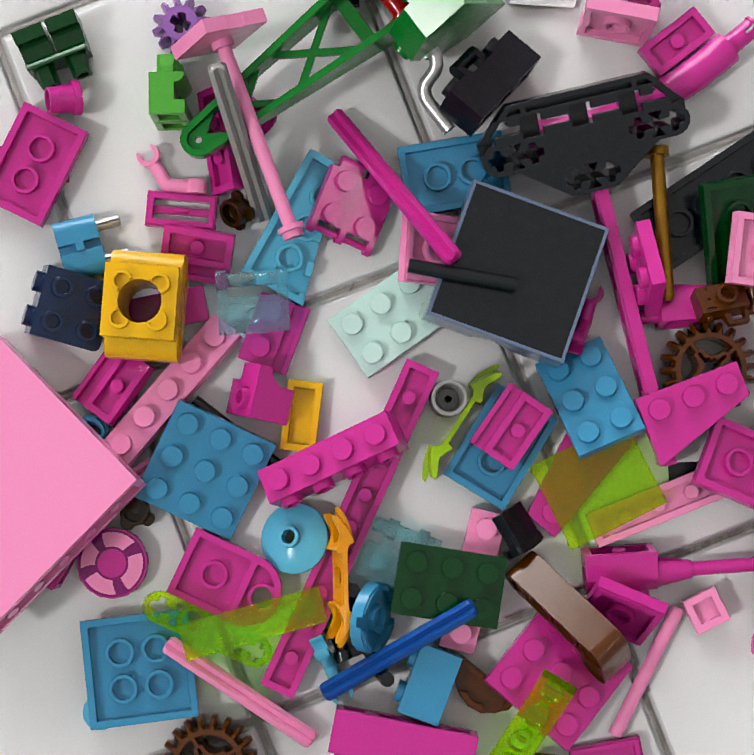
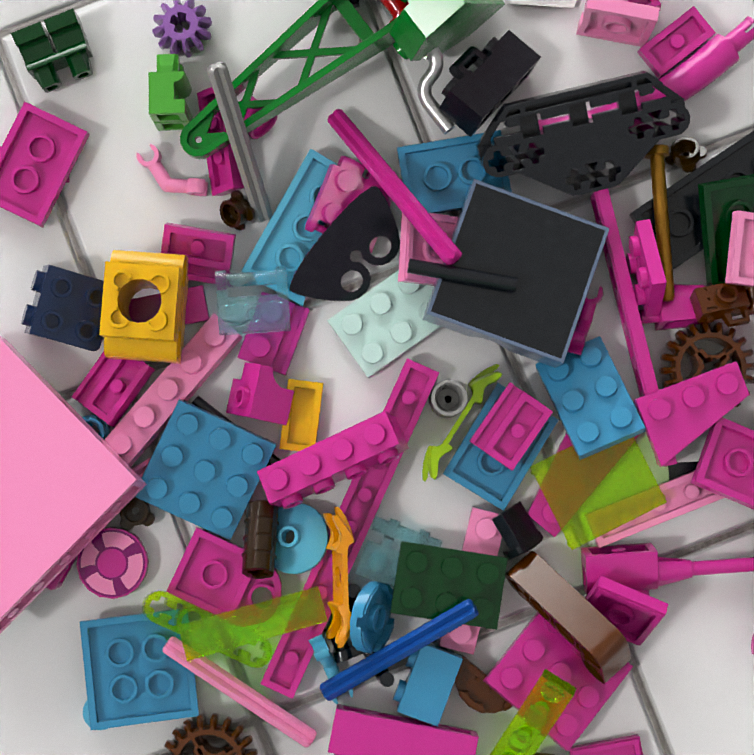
dark pink piece [44,80,84,116] -> none
dark azure piece [51,214,129,277] -> none
dark pink tile [145,190,219,231] -> none
bright pink tile [171,8,305,241] -> none
bright pink bar [608,605,684,738] -> none
bright pink plate [680,586,731,635] -> none
none -> dark brown axle [241,500,279,579]
none -> black piece [290,186,400,301]
none -> dark brown plate [665,137,707,173]

